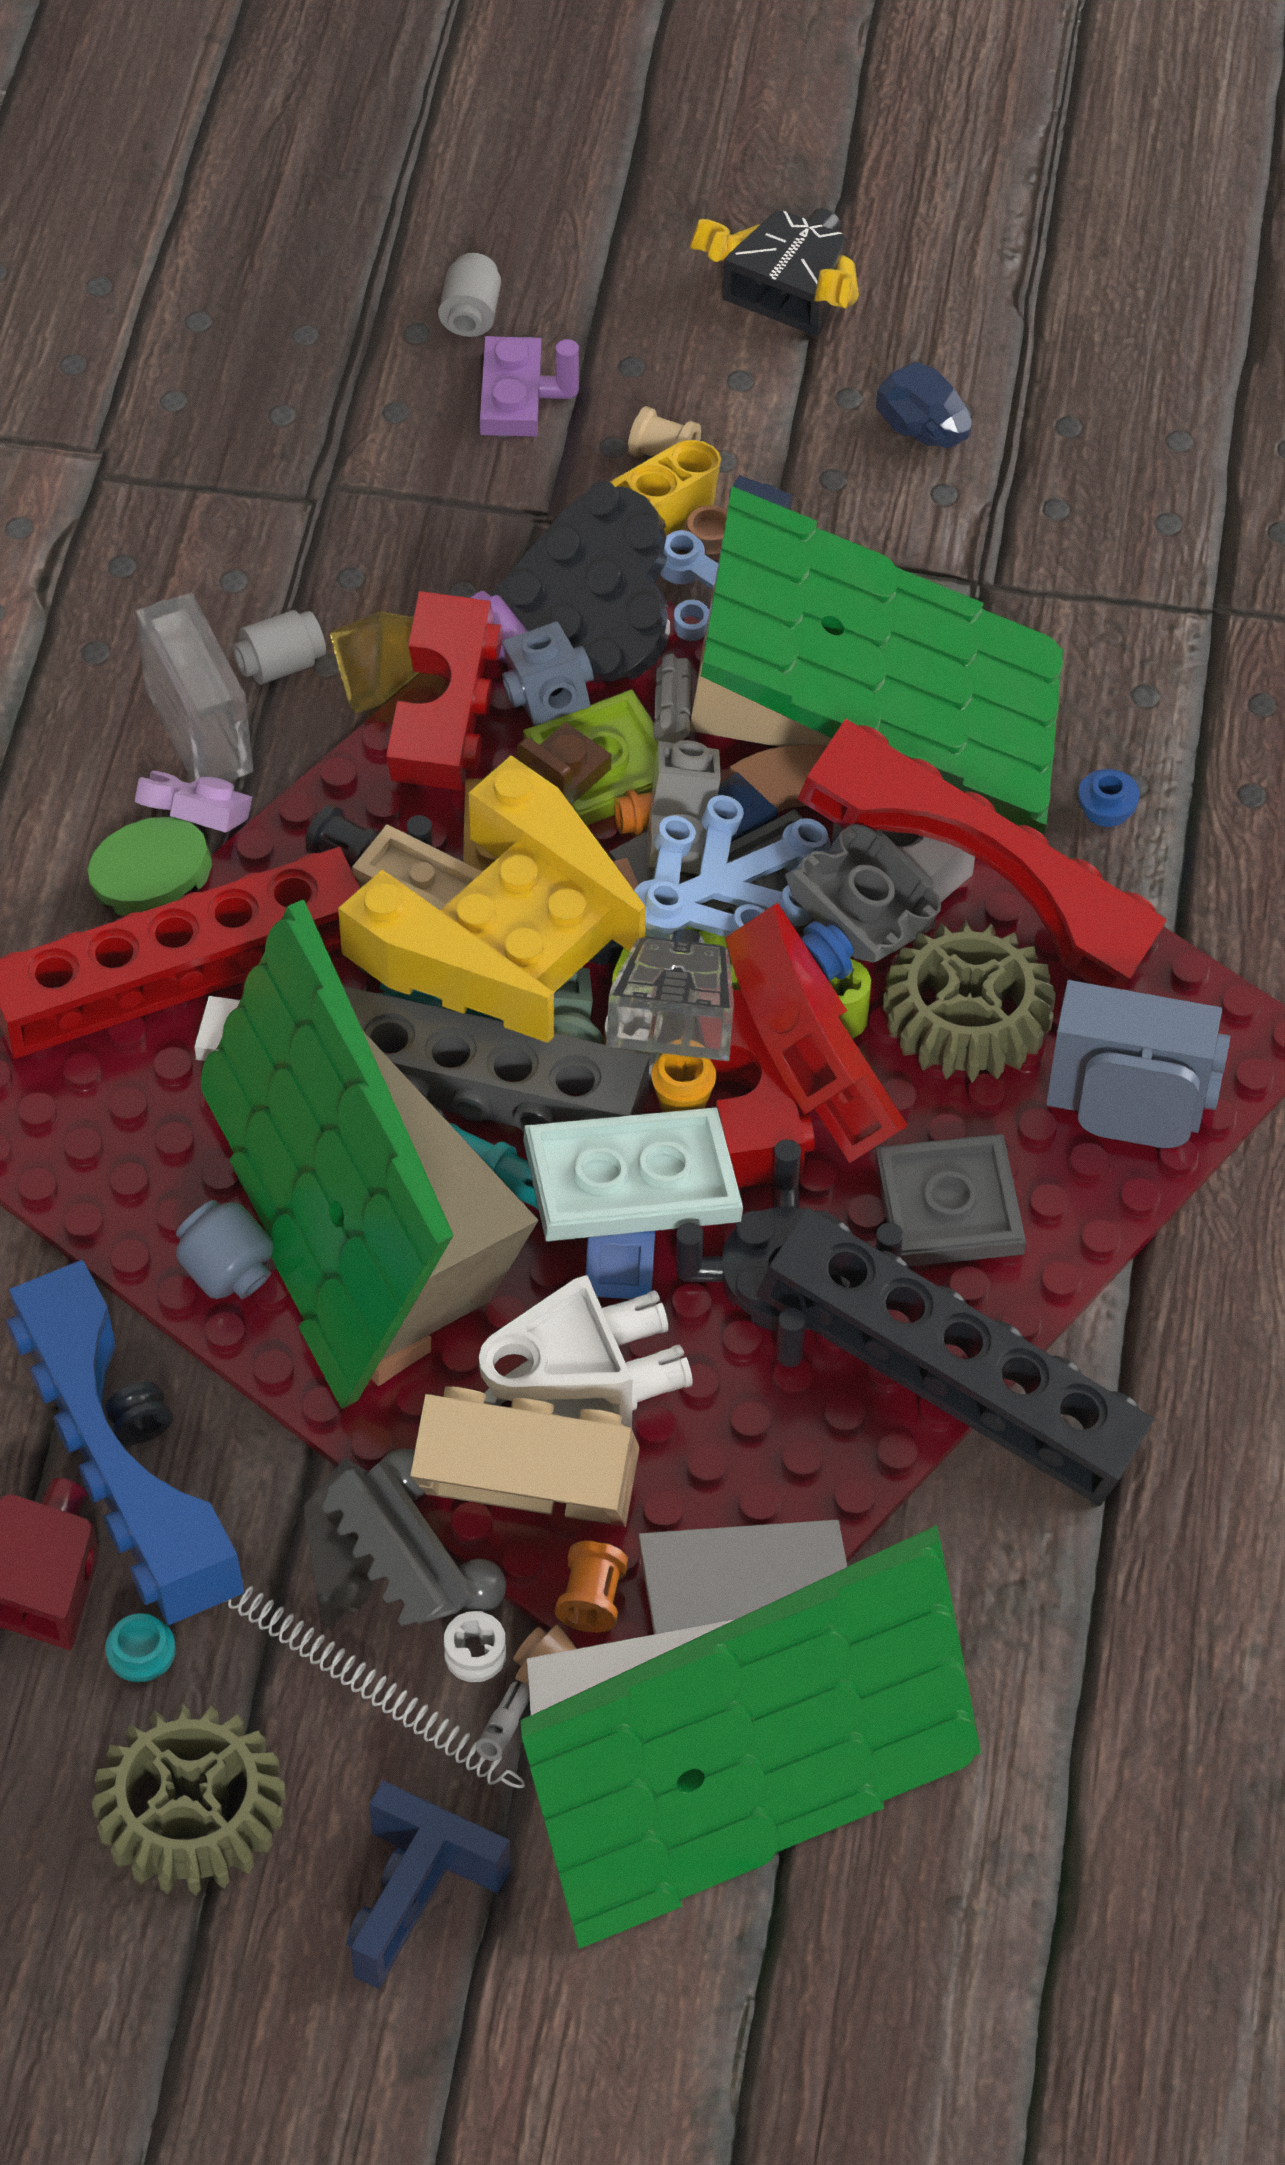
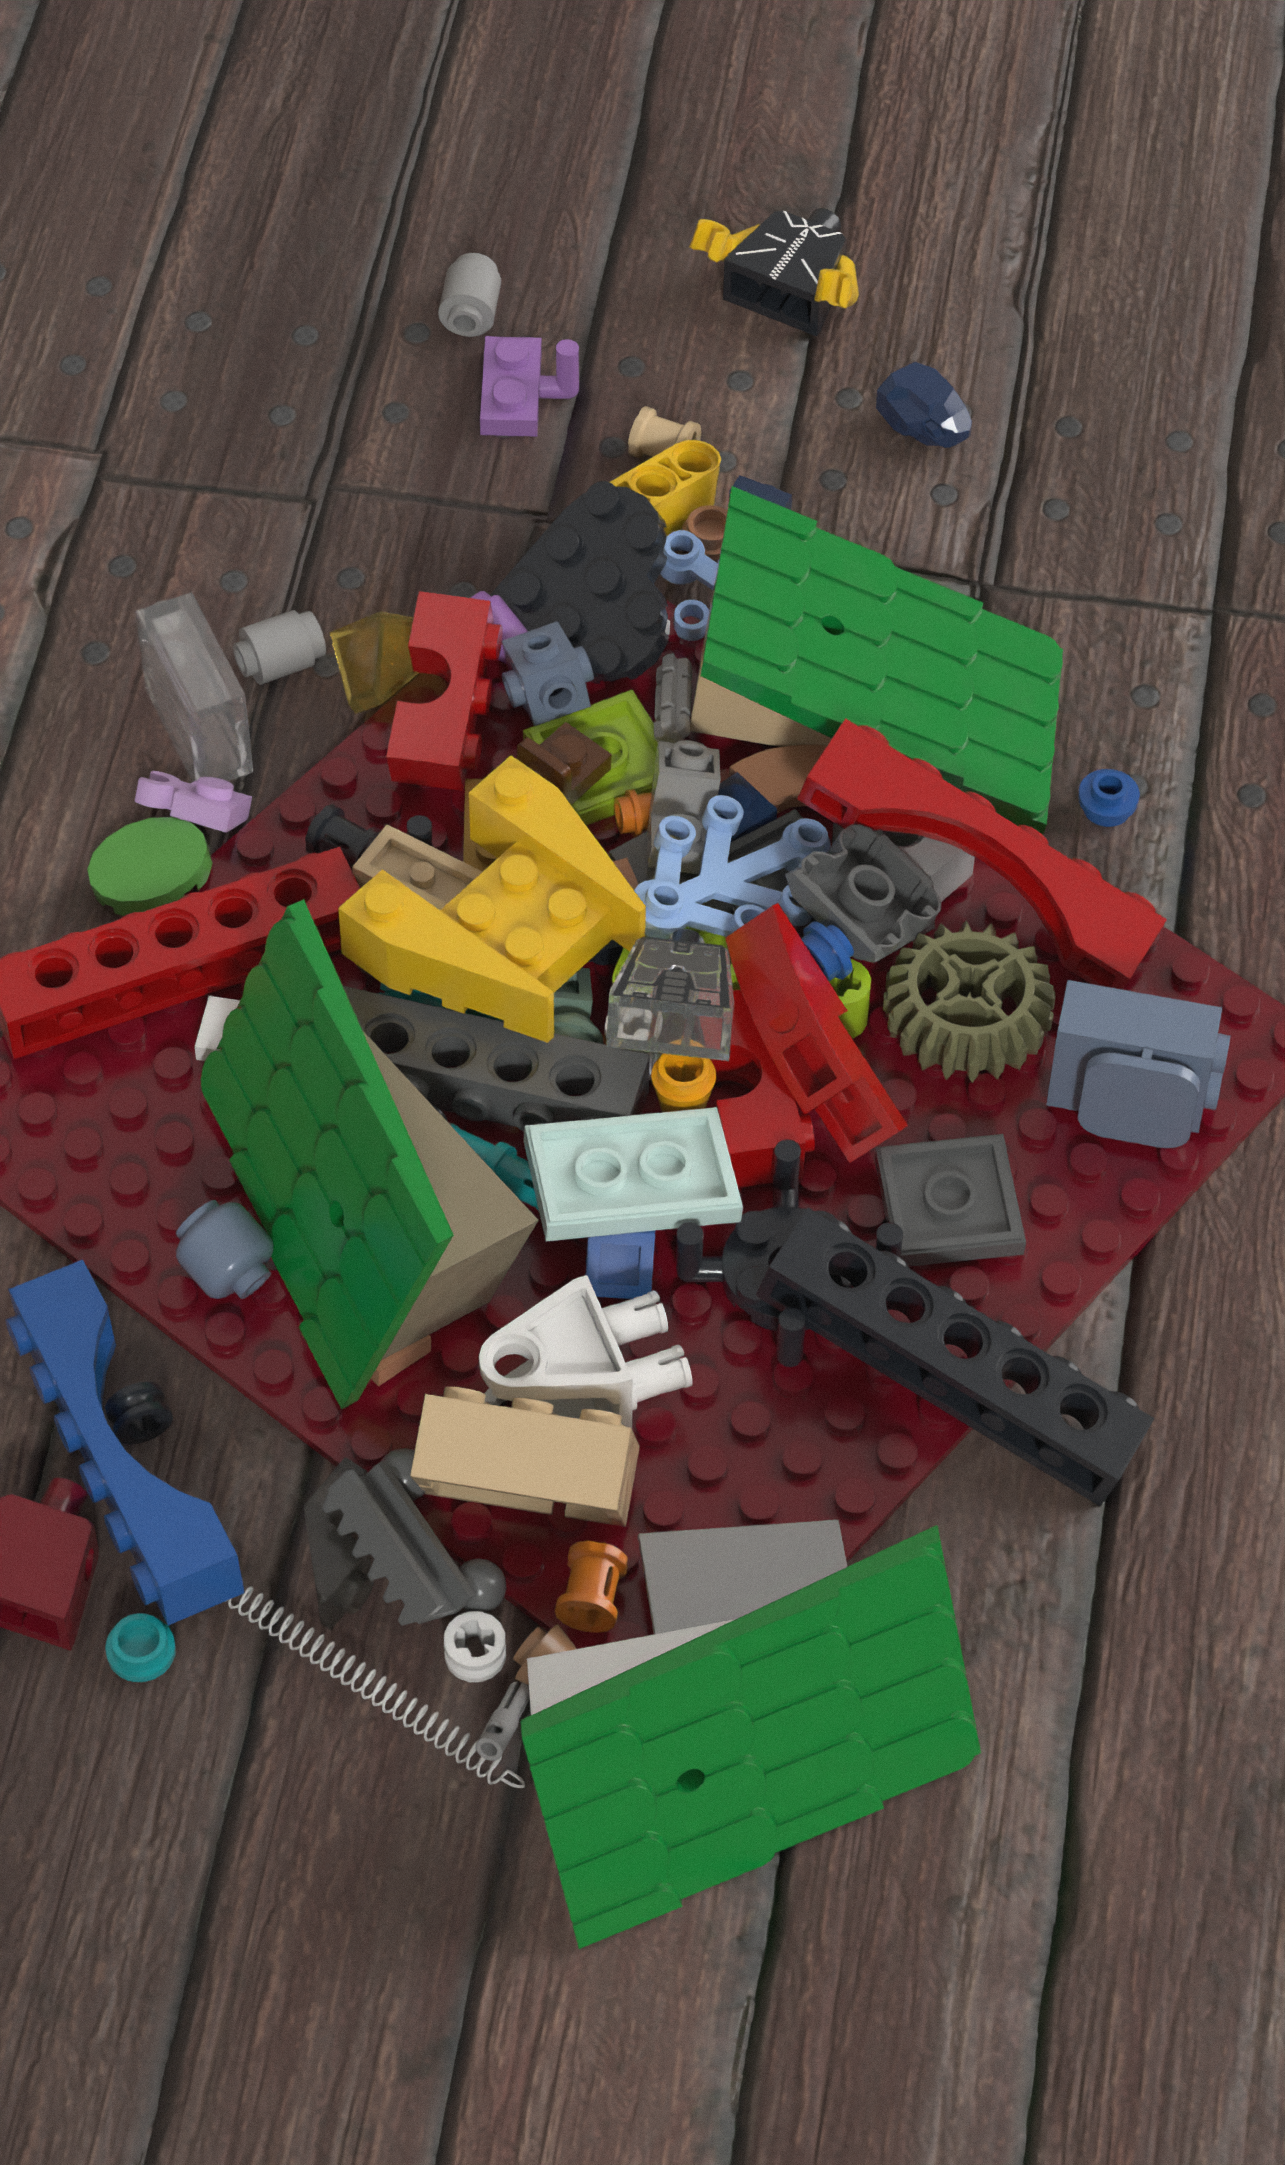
olive gear [92,1703,286,1896] -> none
dark blue bracket [346,1781,511,1989] -> none

